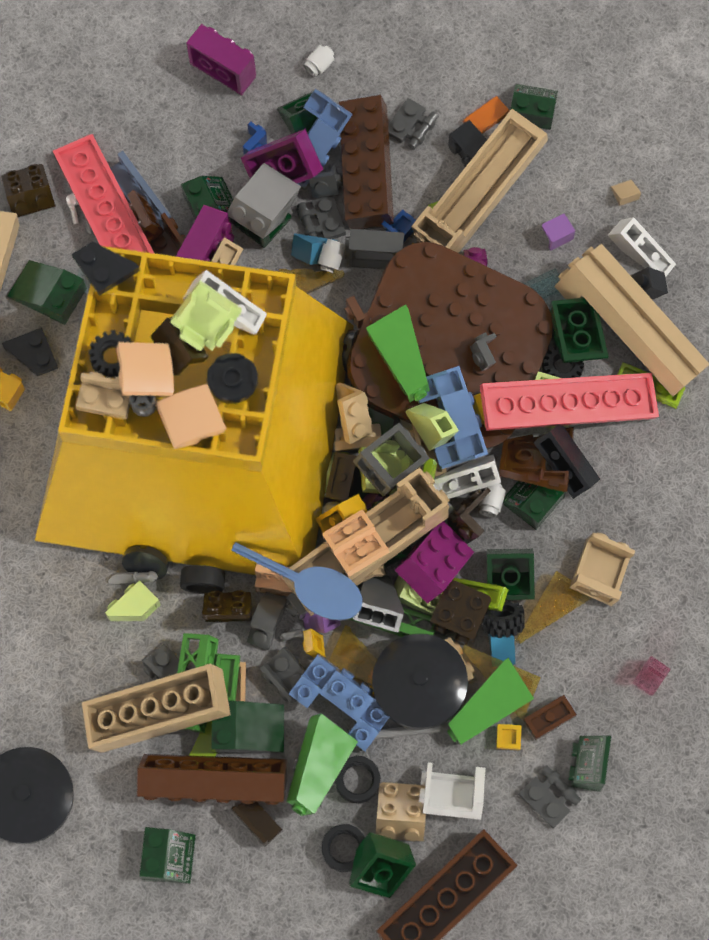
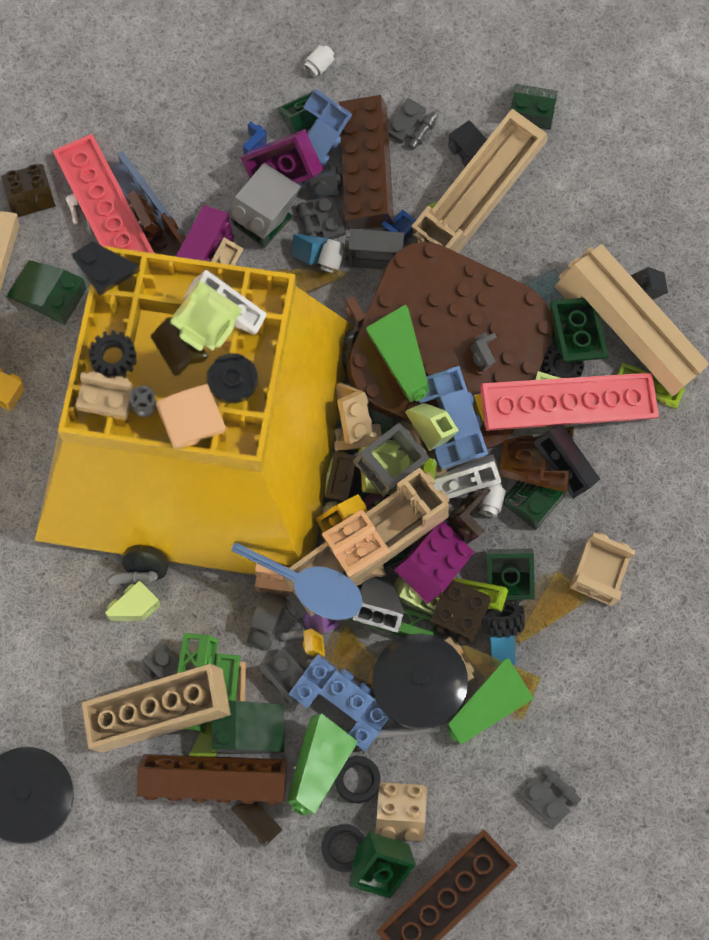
black wing [2,328,58,376] -> none
light nougat slope [117,342,174,396] -> none
dark green slope [139,827,196,884] -> none
black tyre [180,565,225,594] -> none
dark green slope [181,176,234,220] -> none
magenta brick [186,24,256,96] -> none
dark brown bracket [202,590,252,622] -> none
white panel [419,762,485,820] -> none
orange tile [463,96,510,134] -> none
magenta plate [463,247,487,266] -> none
yellow plate [496,724,522,751] -> none
reddish brown plate [523,695,577,740] -> none
medium lavender panel [542,214,575,251] -> none
dark green slope [568,735,611,792] -> none
white slope [607,217,676,277] -> none
tan slope [611,180,641,206] -> none
clear pink panel [633,656,671,696] -> none

